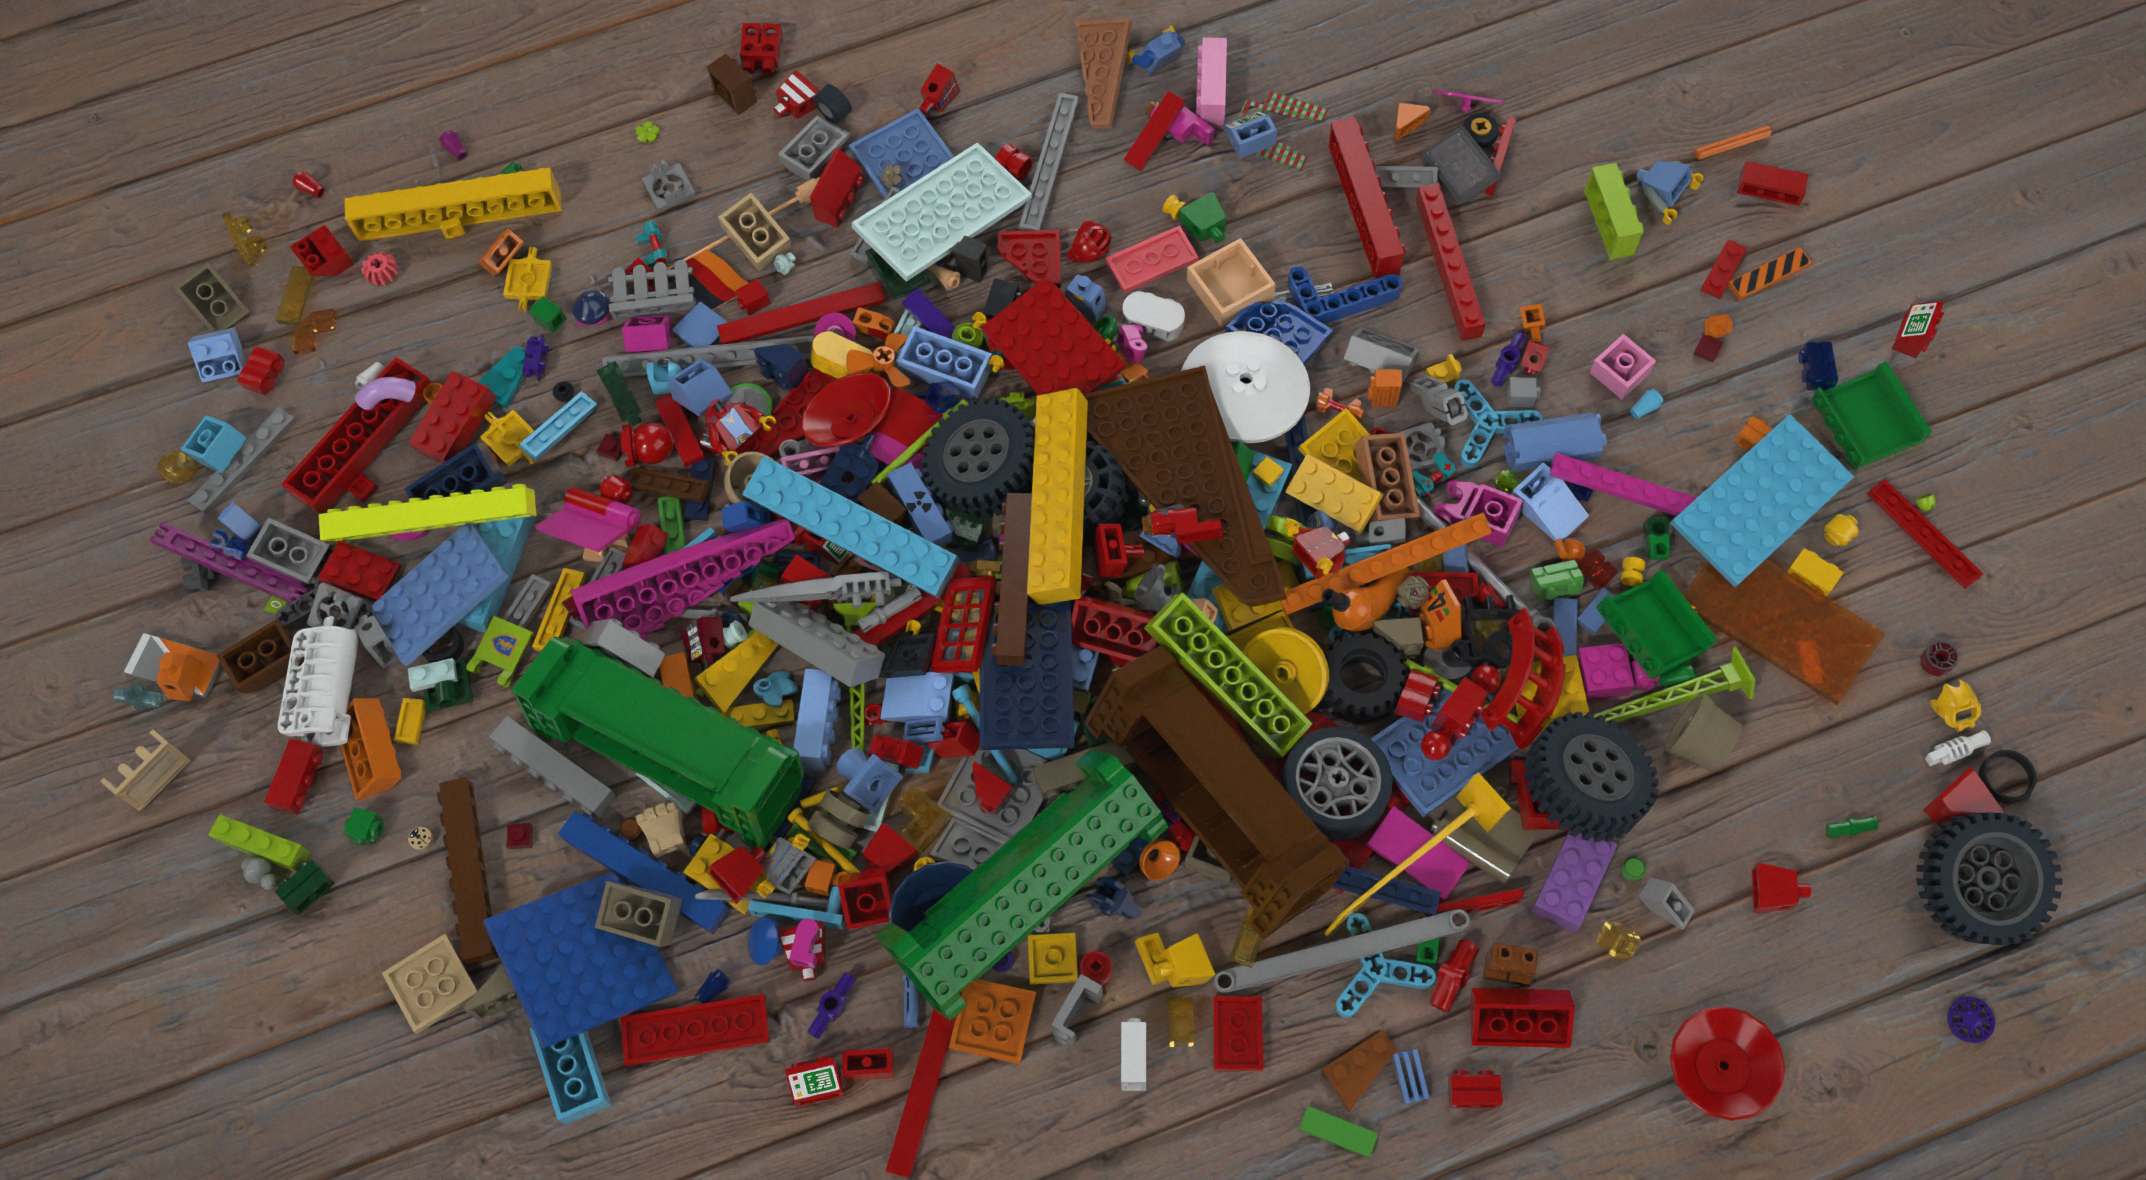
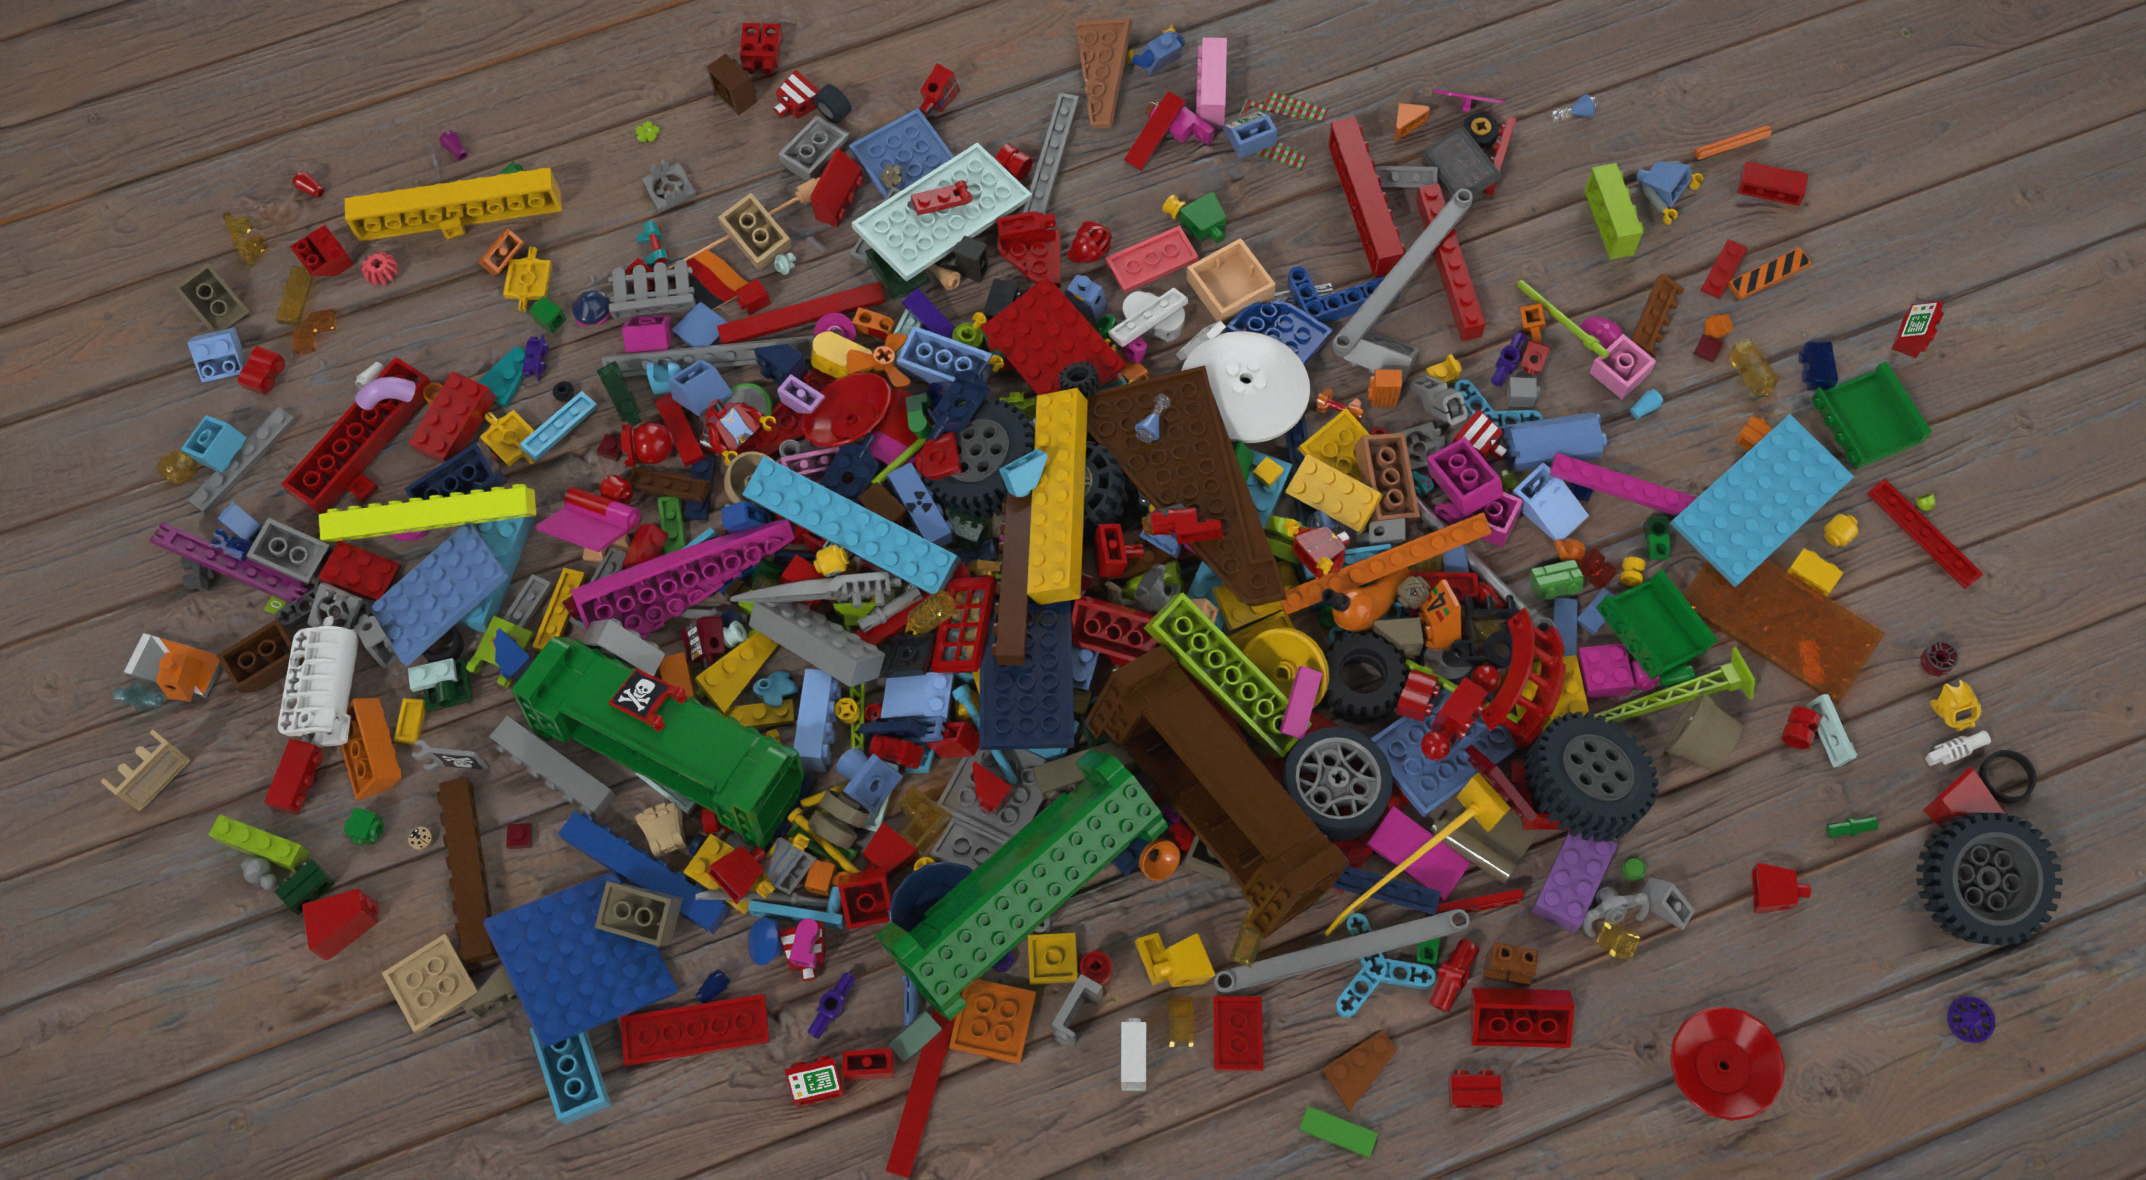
dark orange piece [619,817,643,842] -> none
dark blue hinge [1086,876,1142,919] -> none
medium blue tile [1392,1049,1429,1104] -> none
none -> red slope [302,889,380,961]
none -> light grey flag [412,740,488,772]
none -> blue slope [495,628,534,682]
none -> flag [608,668,688,732]
none -> lavender slope [777,374,825,414]
none -> yellow head [814,544,849,578]
none -> yellow wheel [835,698,860,724]
none -> dark blue plate [859,718,927,739]
none -> sand green slope [887,1010,942,1061]
none -> leg [906,393,933,439]
none -> clear yellow piece [907,590,956,634]
none -> red plate [911,180,973,216]
none -> red tile [915,432,962,480]
none -> dark blue plate [927,359,990,442]
none -> red hinge [997,211,1056,240]
none -> medium azure slope [999,449,1048,497]
none -> black tyre [1058,361,1100,398]
none -> white tile [1108,288,1188,347]
none -> piece [1135,394,1171,443]
none -> white plate [1176,320,1226,360]
none -> dark pink tile [1279,666,1322,740]
none -> light grey piece [1332,189,1473,357]
none -> dark pink brick [1427,437,1503,516]
none -> red torso [1452,409,1508,461]
none -> dark red plate [1464,744,1538,822]
none -> lime bar [1517,280,1609,359]
none -> piece [1550,94,1598,124]
none -> dark pink hat [1580,316,1622,349]
none -> light grey piece [1583,887,1650,938]
none -> dark orange hinge [1630,273,1684,358]
none -> clear yellow window [1728,336,1780,397]
none -> red wheel [1781,706,1821,750]
none -> light aqua hinge [1806,694,1858,768]

